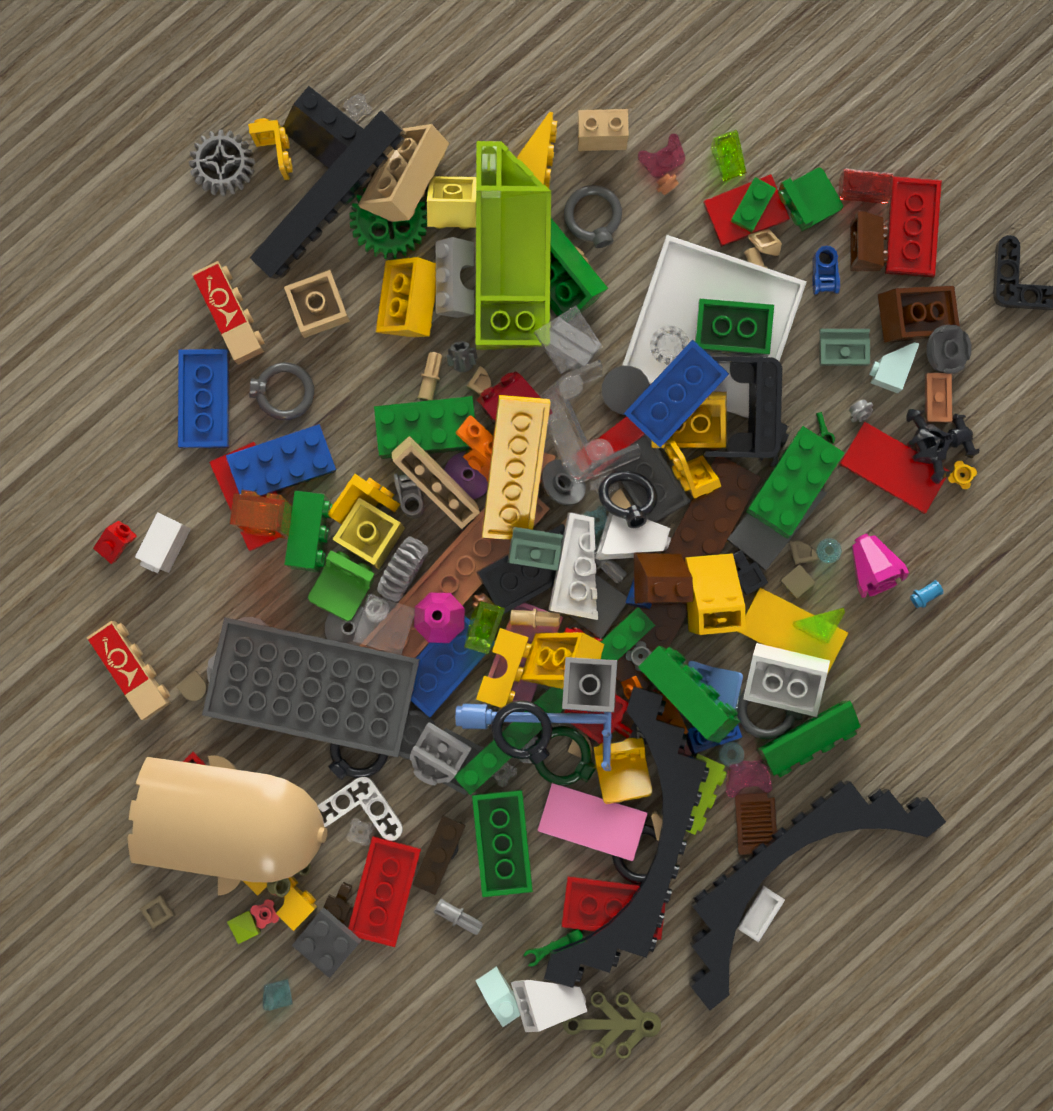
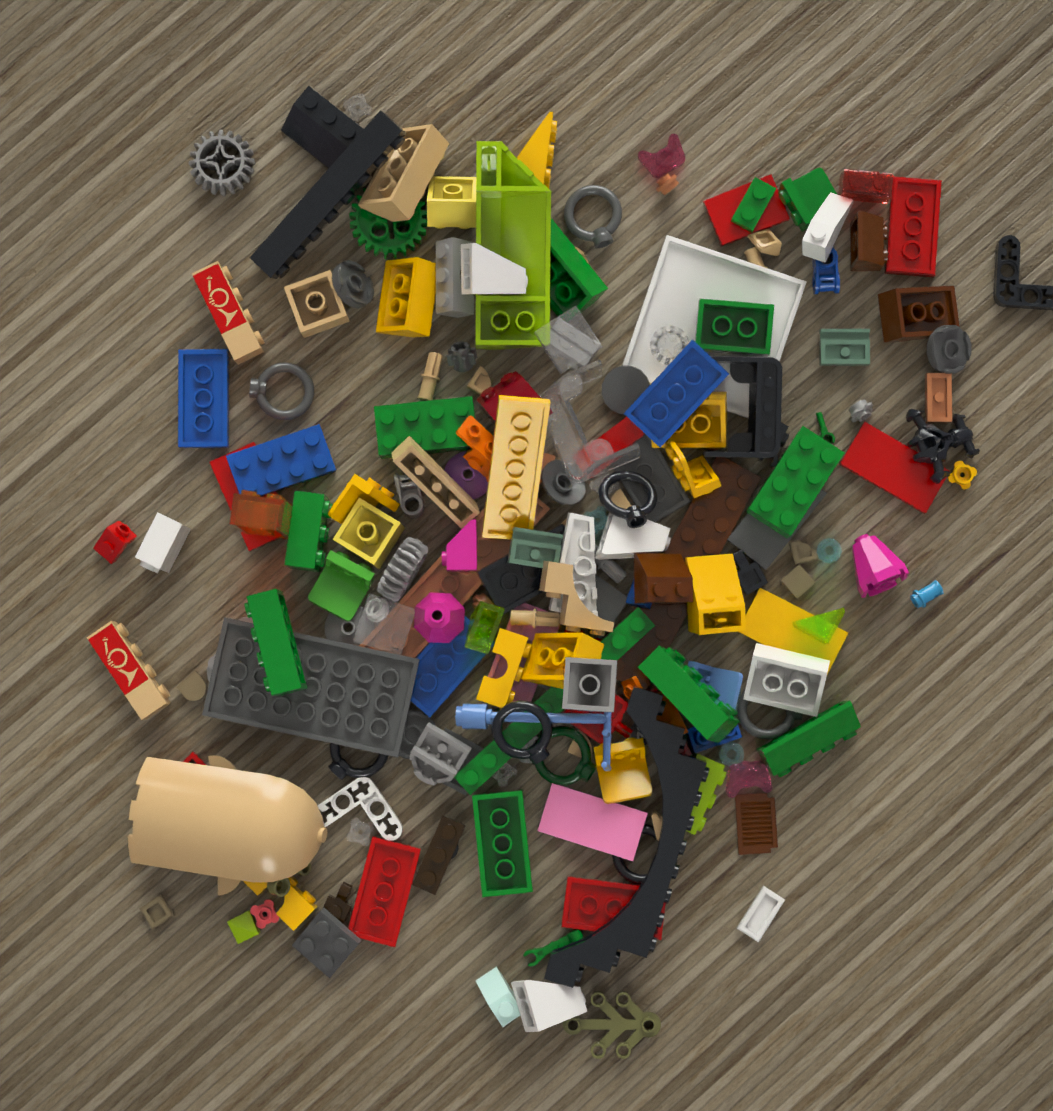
yellow bracket [248,118,293,180] -> none
clear light blue slope [263,979,293,1010] -> none
light grey axle [433,898,483,935] -> none
tan piece [577,109,629,151] -> none
light grey plate [626,641,652,671] -> none
black arch [689,780,946,1011] -> none
clear neon green slope [710,130,747,181] -> none
light aqua slope [869,342,919,393] -> none
none -> green brick [244,589,307,696]
none -> dark grey tile [332,260,374,309]
none -> dark pink slope [442,520,477,572]
none -> white slope [461,243,528,295]
none -> tan arch [539,561,614,636]
none -> white slope [802,192,853,263]

